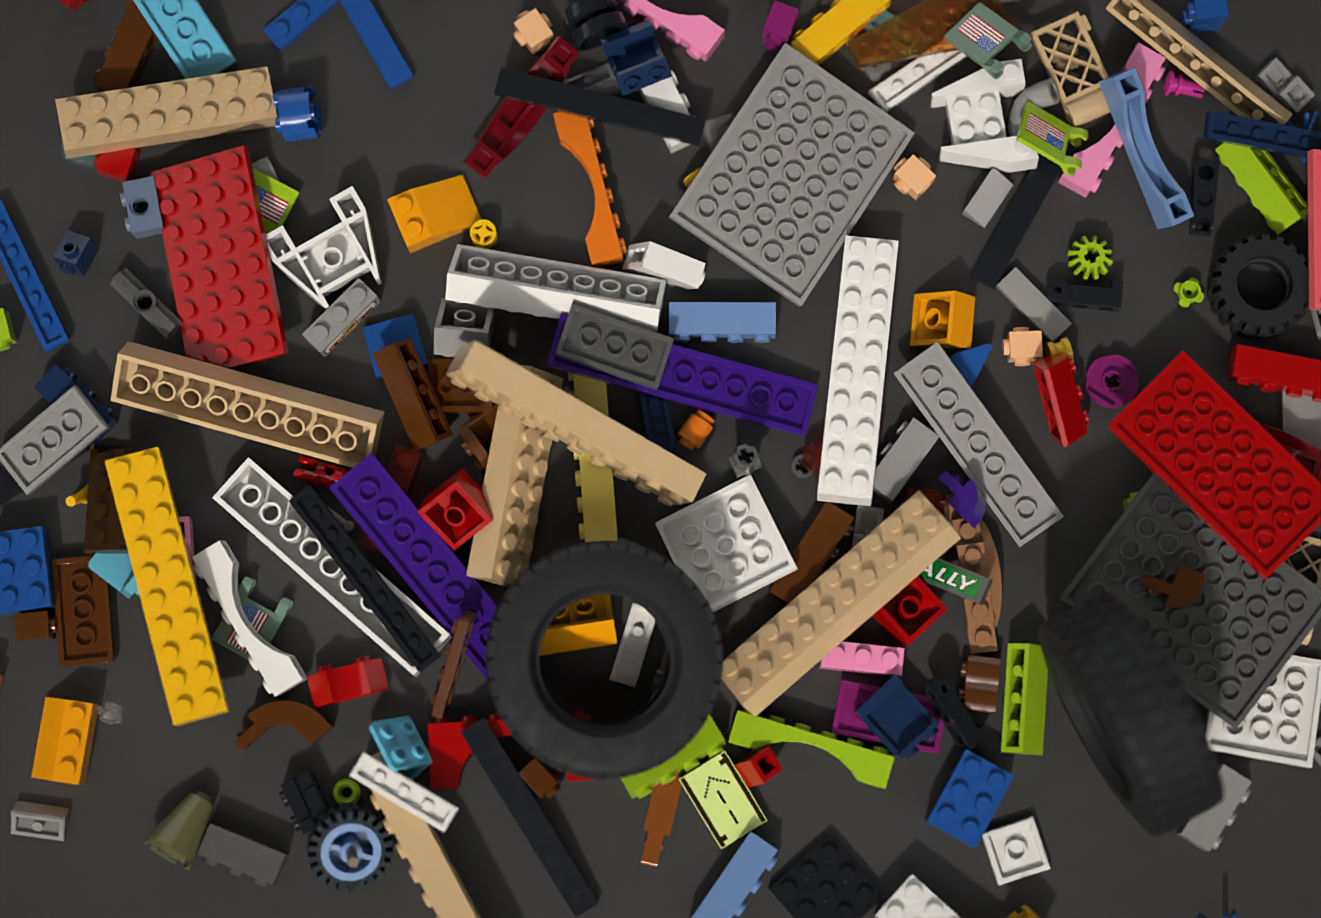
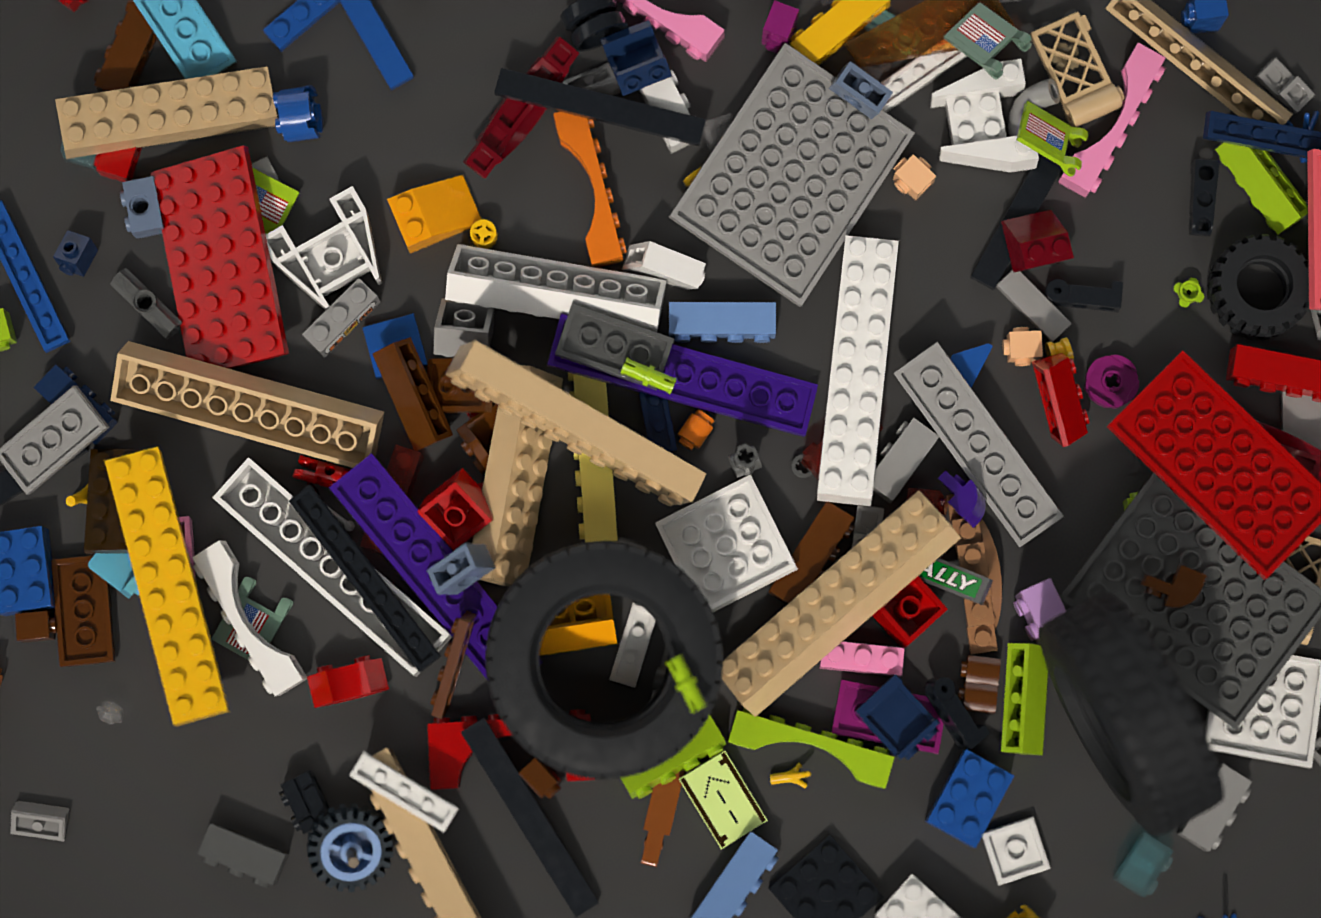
light orange slope [31,697,99,785] -> none
olive cone [144,791,214,870] -> none
reddish brown arch [235,701,334,751] -> none
lime plate [333,779,361,806] -> none
medium azure bracket [369,715,433,779] -> none
light nougat brick [513,8,554,55] -> none
red brick [734,746,783,788] -> none
light orange slope [910,291,975,351] -> none
light grey slope [962,168,1013,228] -> none
lime gear [1067,236,1113,281] -> none
medium blue arch [1099,68,1194,229] -> none
dark pink pin [1163,70,1205,99] -> none
none -> sand blue brick [427,543,496,595]
none -> lime pin [620,357,677,394]
none -> lime pin [666,655,707,713]
none -> yellow bar [770,763,811,788]
none -> sand blue brick [829,61,893,119]
none -> dark red slope [1001,210,1074,273]
none -> lavender brick [1013,578,1066,645]
none -> clear light blue brick [1113,833,1174,898]

